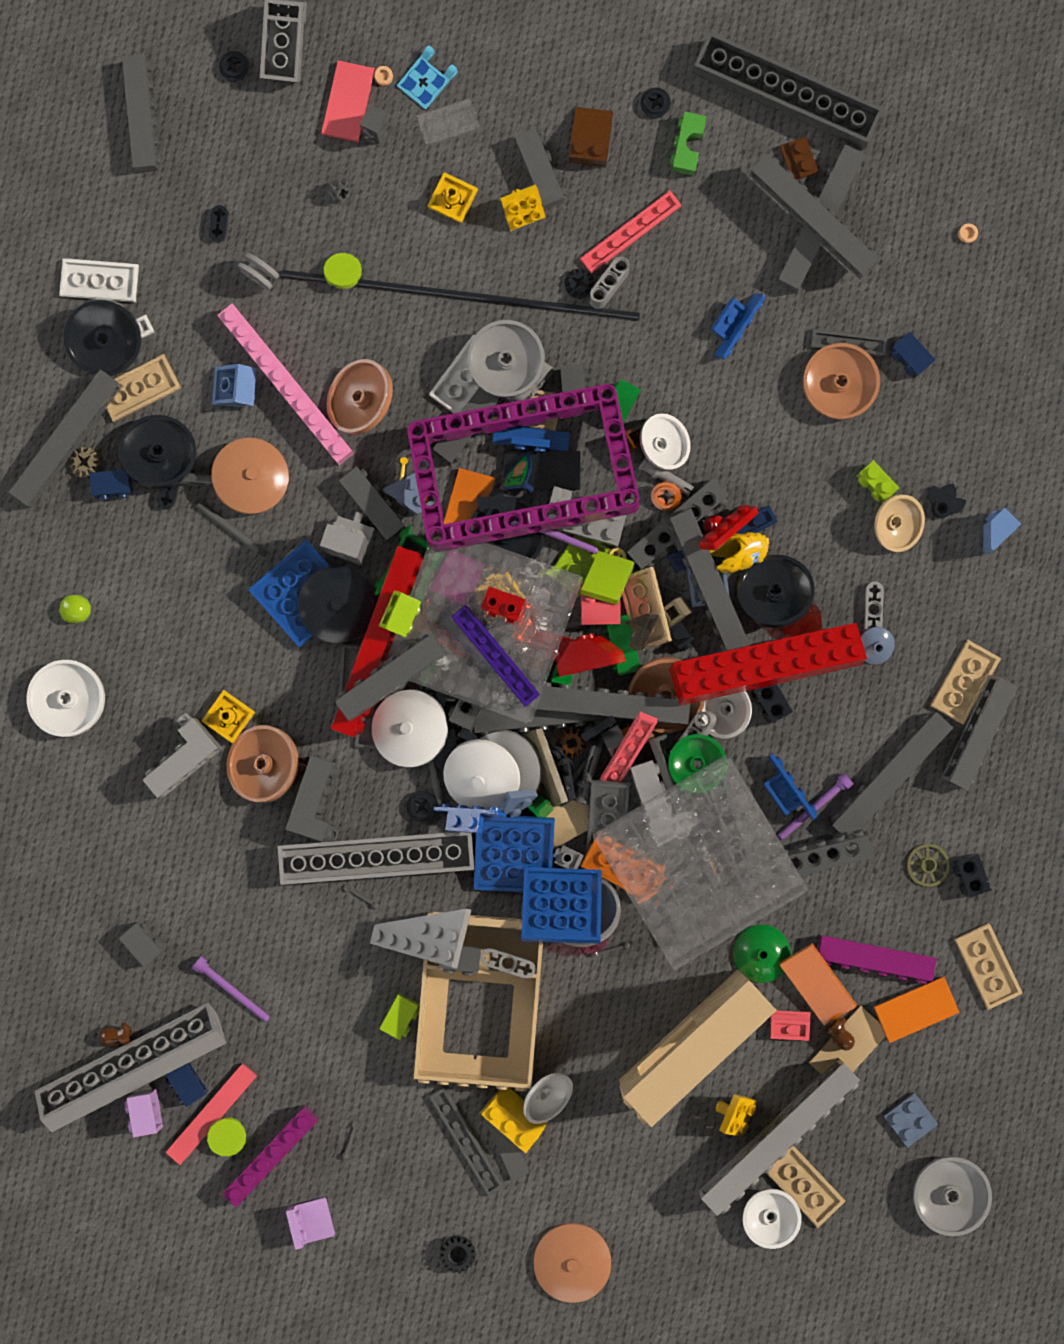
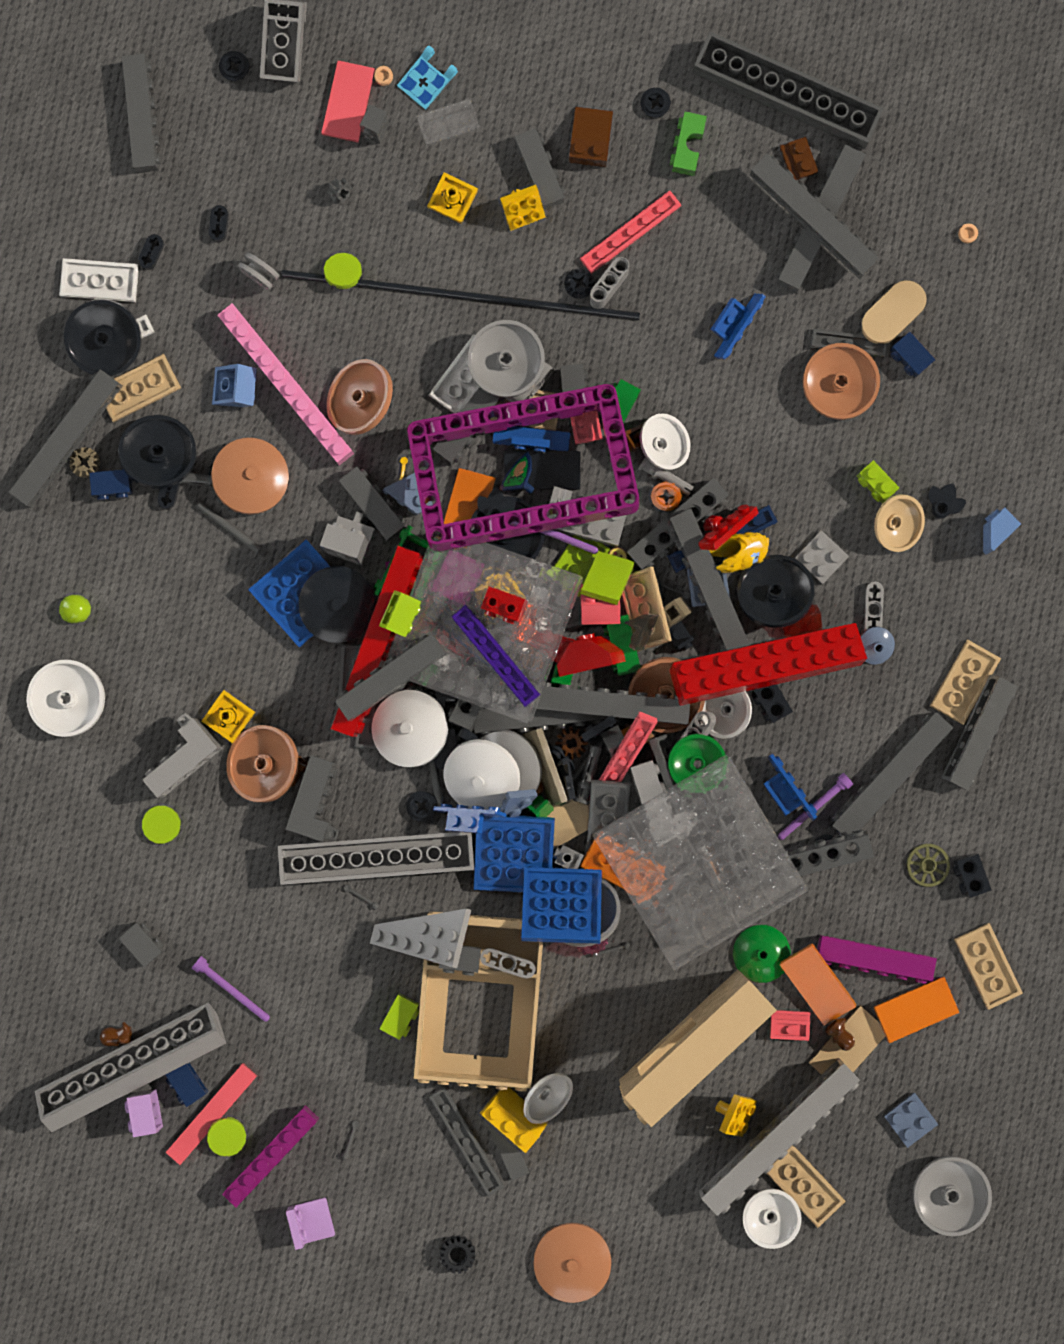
none -> black beam [138,234,164,270]
none -> lime tile [142,806,181,844]
none -> coral plate [570,410,602,445]
none -> light grey plate [795,530,849,584]
none -> tan tile [862,281,926,344]

